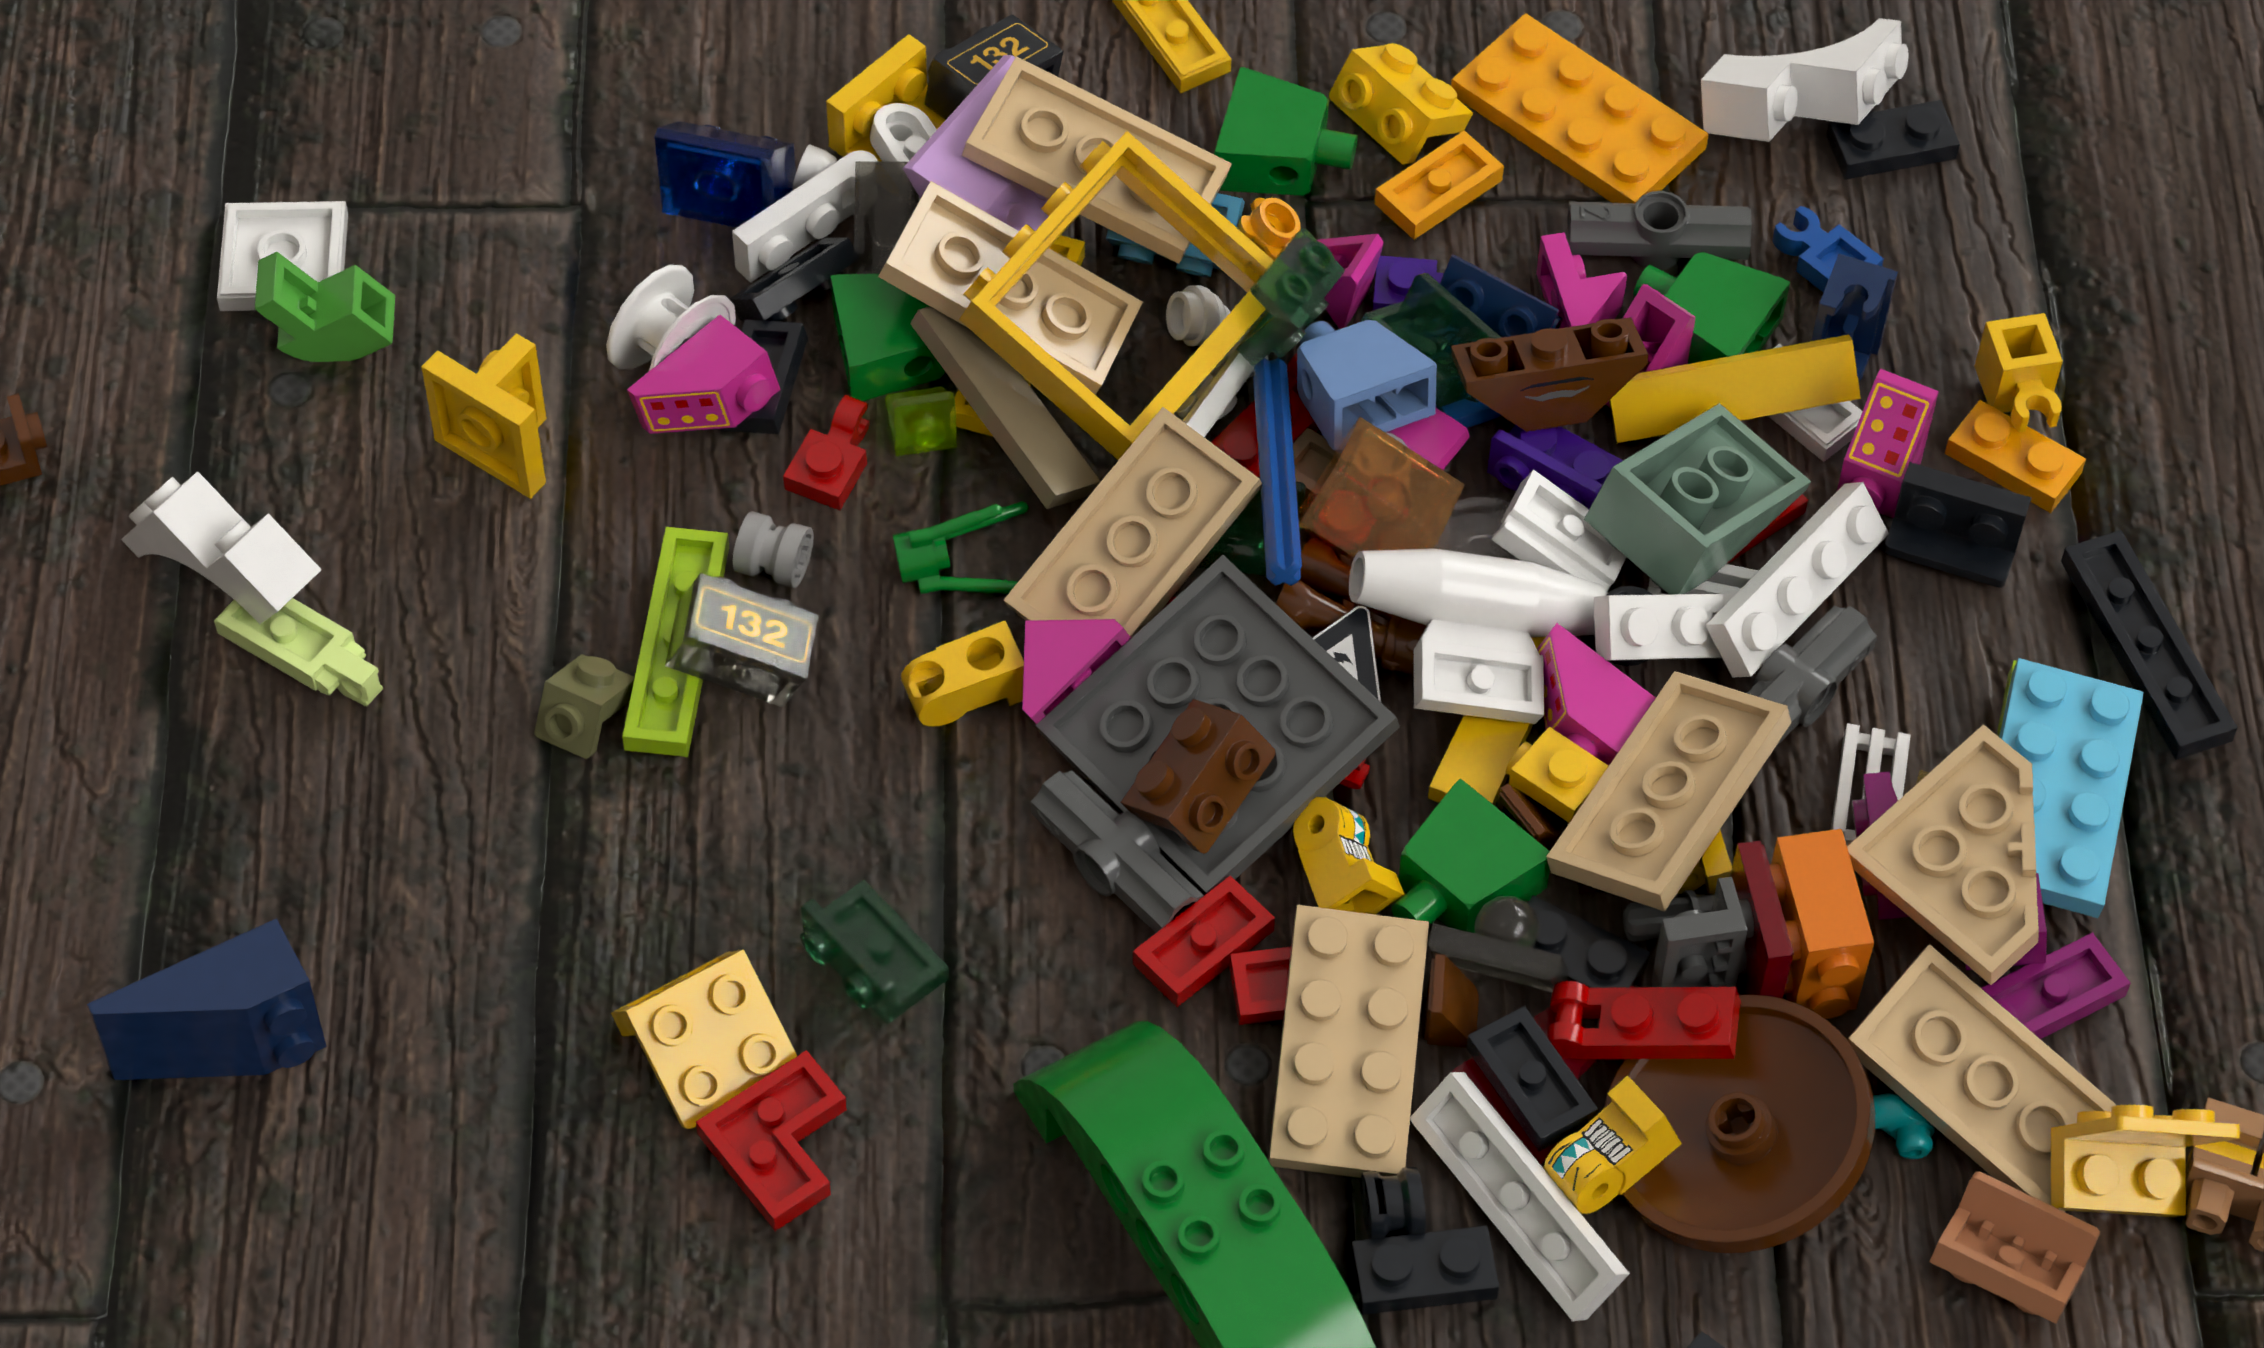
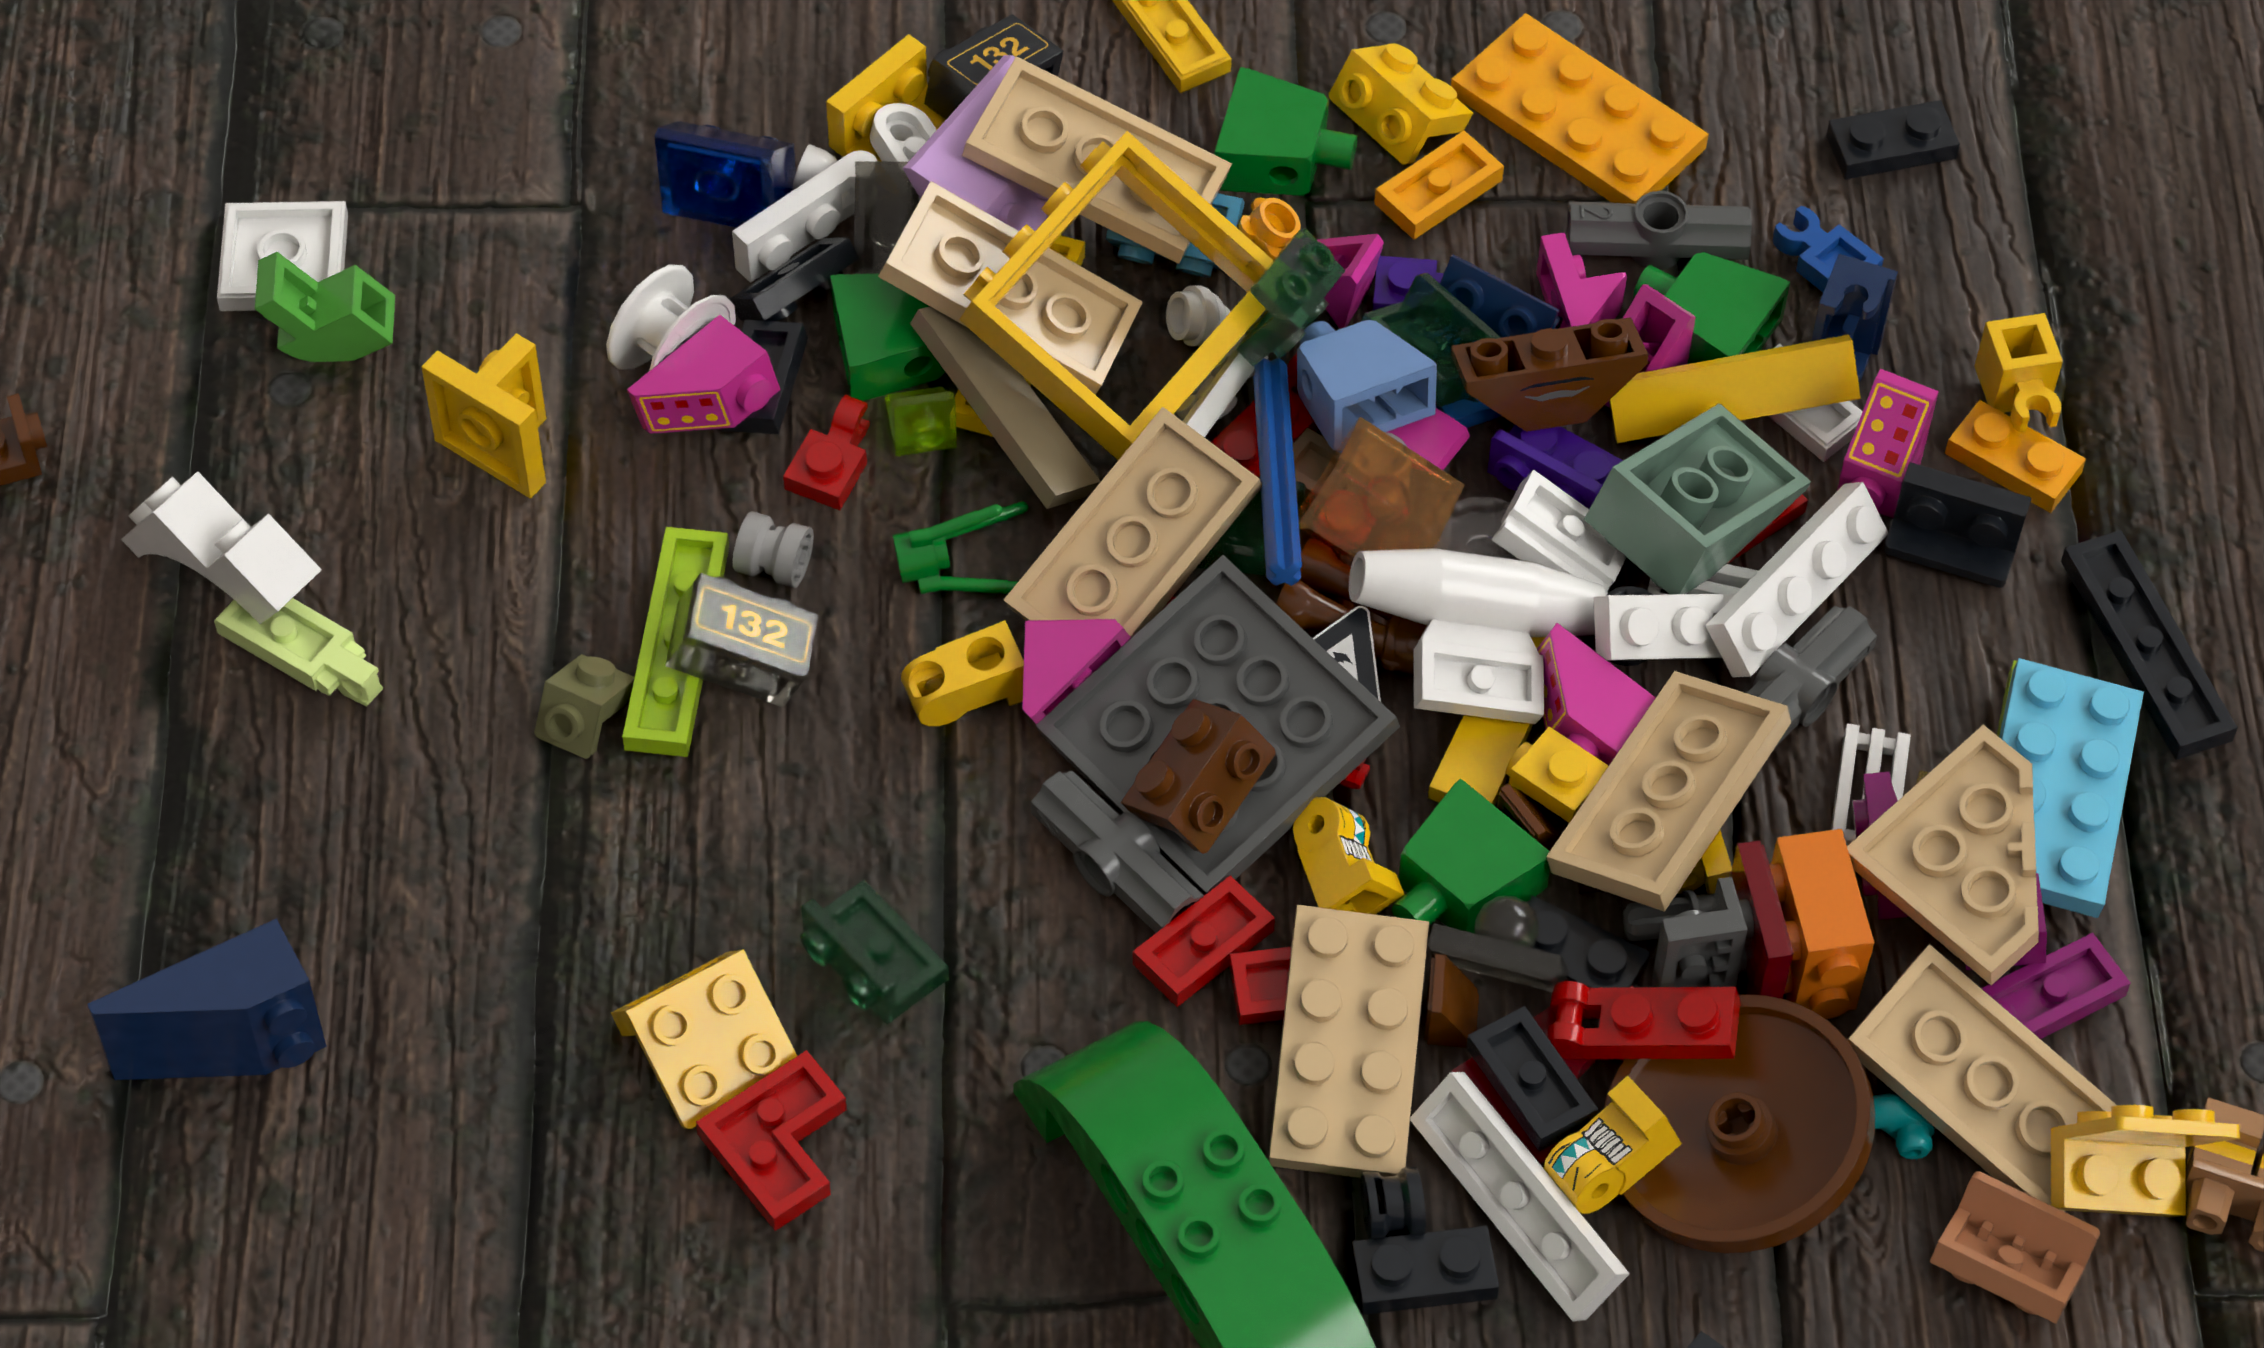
white arch [1701,18,1908,142] -> none

